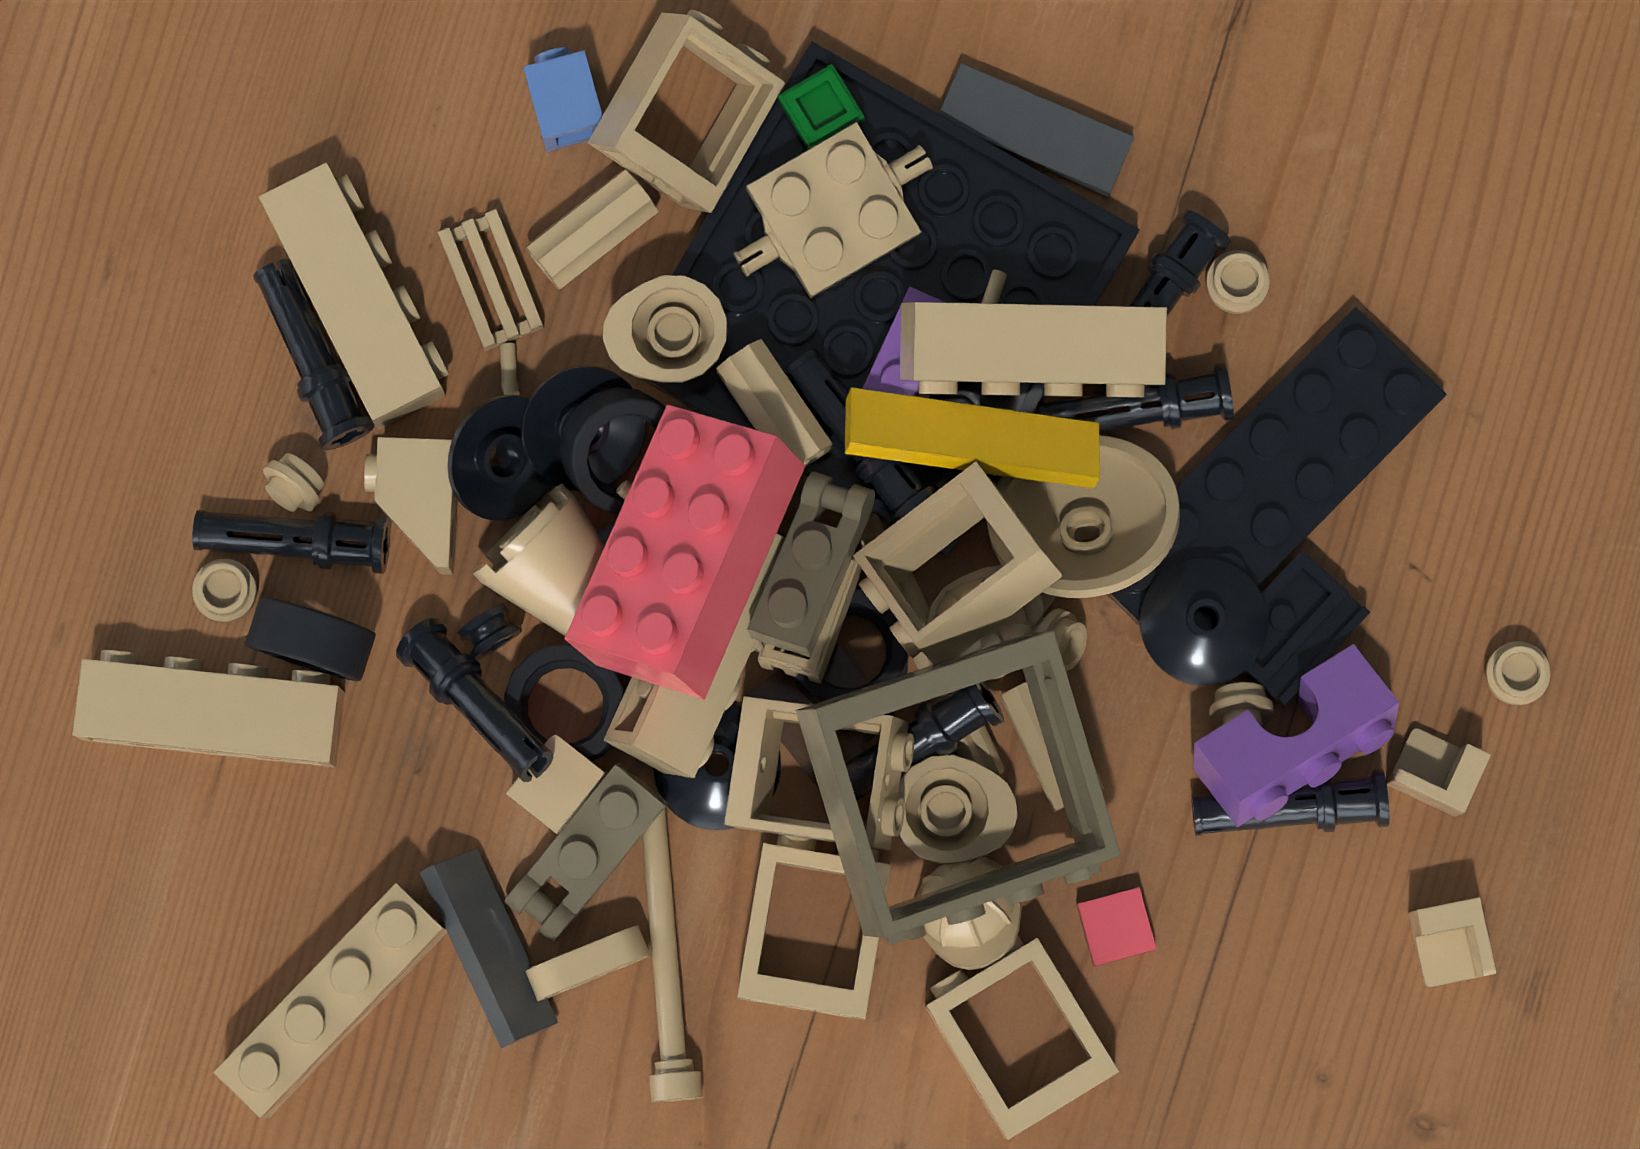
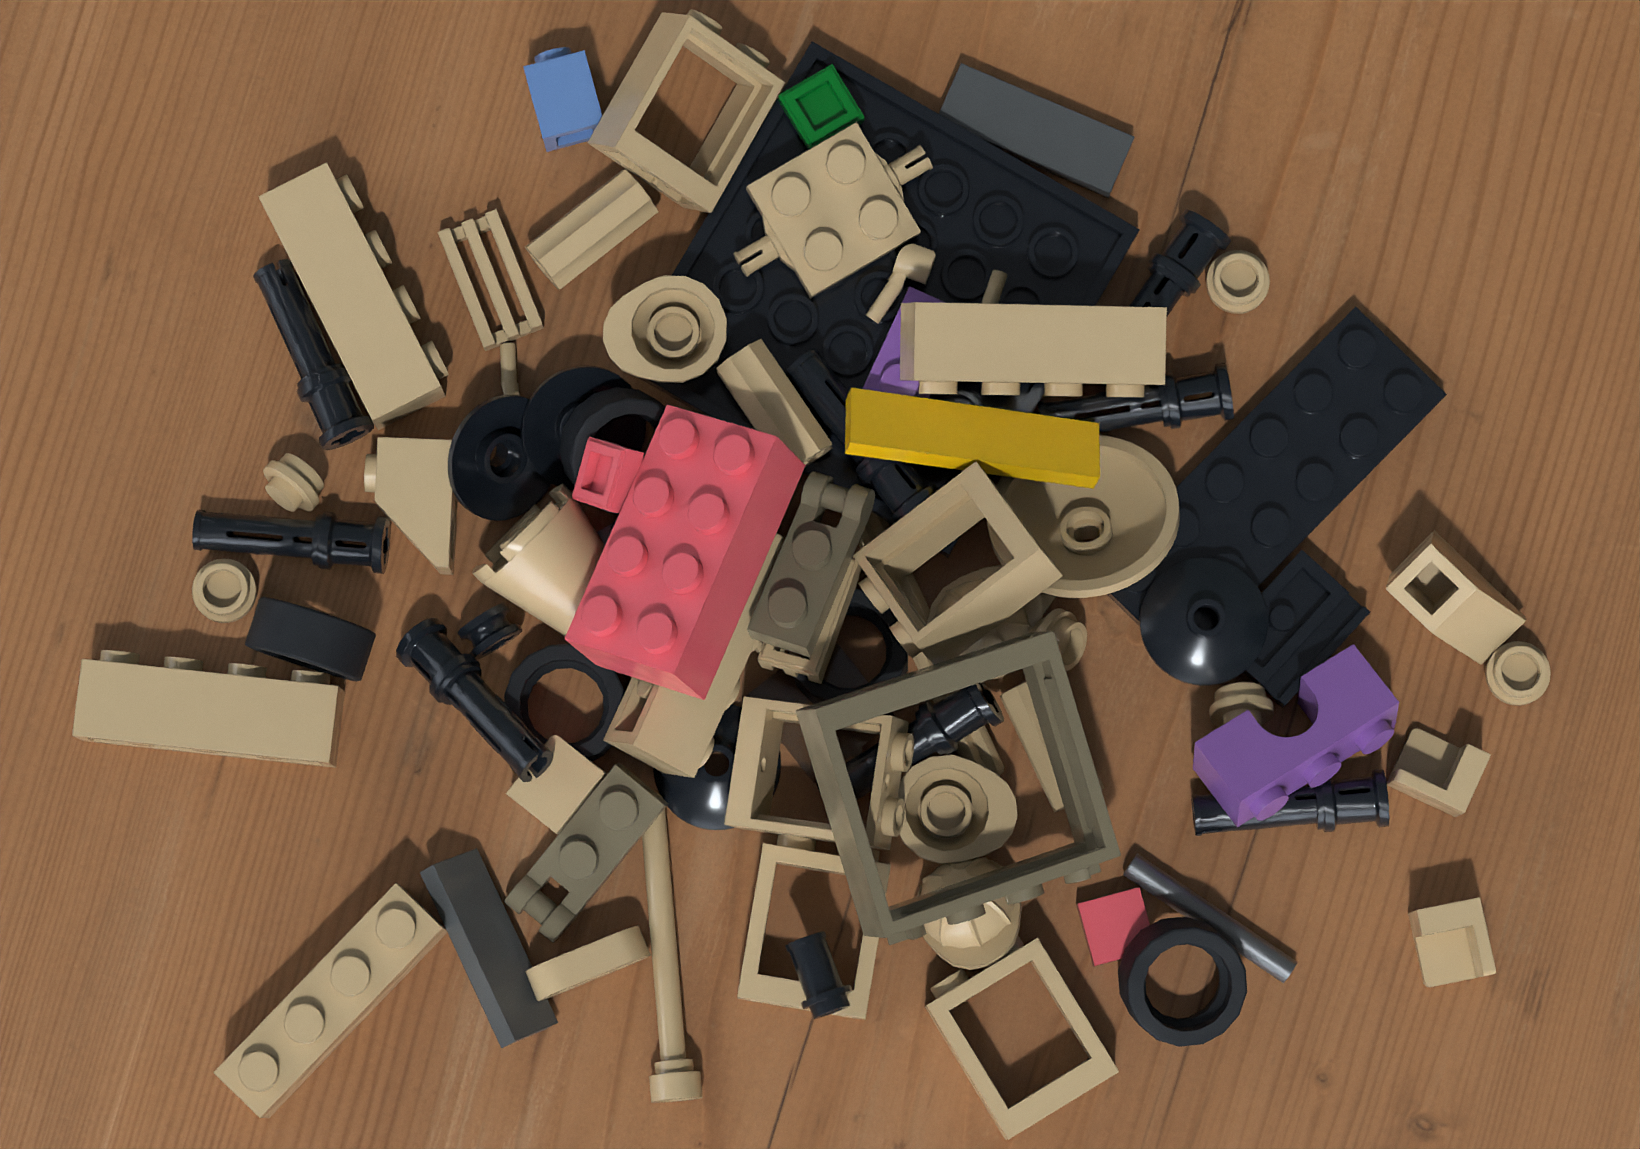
none -> coral tile [572,437,644,514]
none -> black pin [785,931,852,1019]
none -> tan hand [866,244,936,324]
none -> black tyre [1118,917,1247,1047]
none -> flat silver bar [1123,854,1298,983]
none -> tan slope [1385,530,1527,665]

